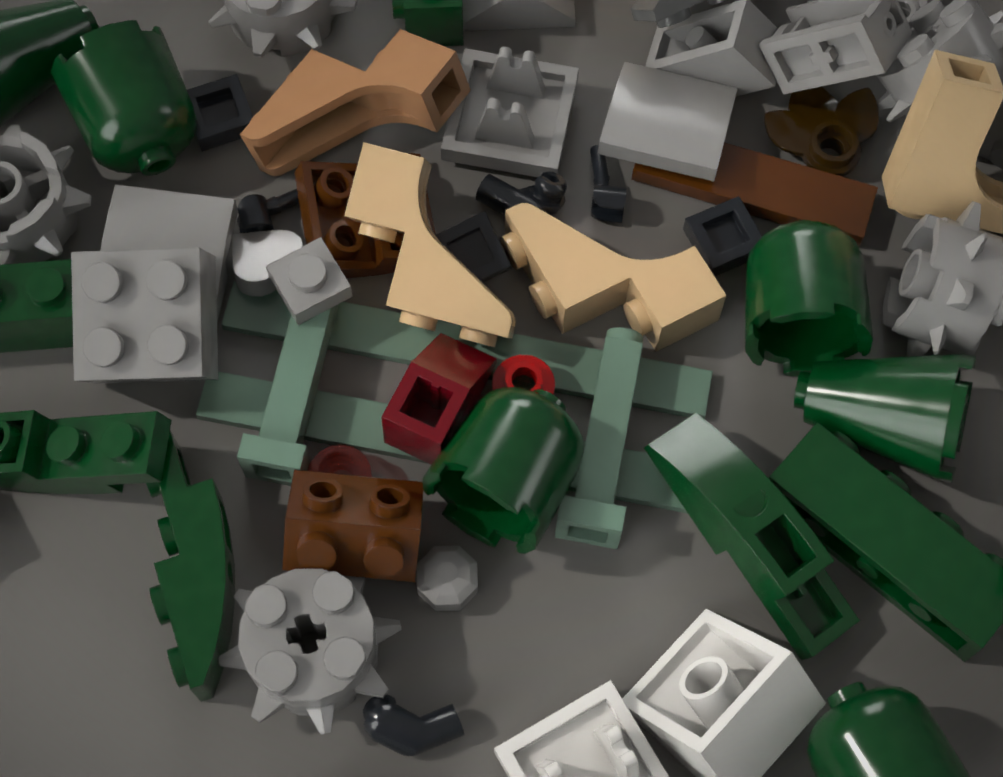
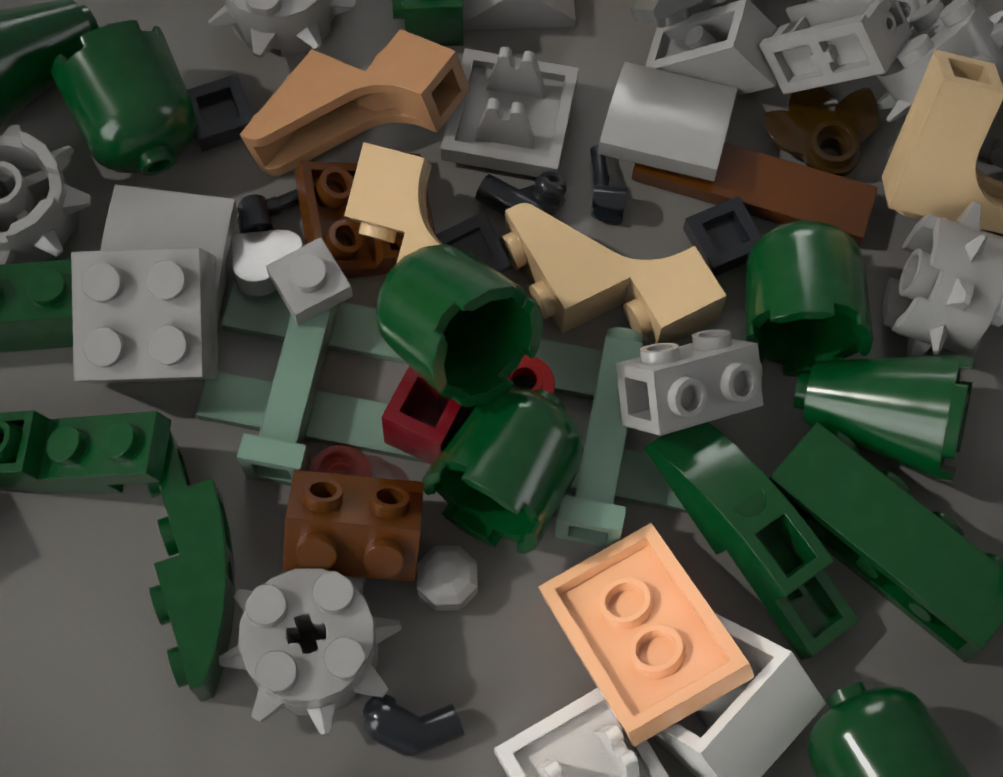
none -> dark green cylinder [376,244,543,407]
none -> light nougat plate [538,523,754,747]
none -> light grey brick [616,329,764,436]

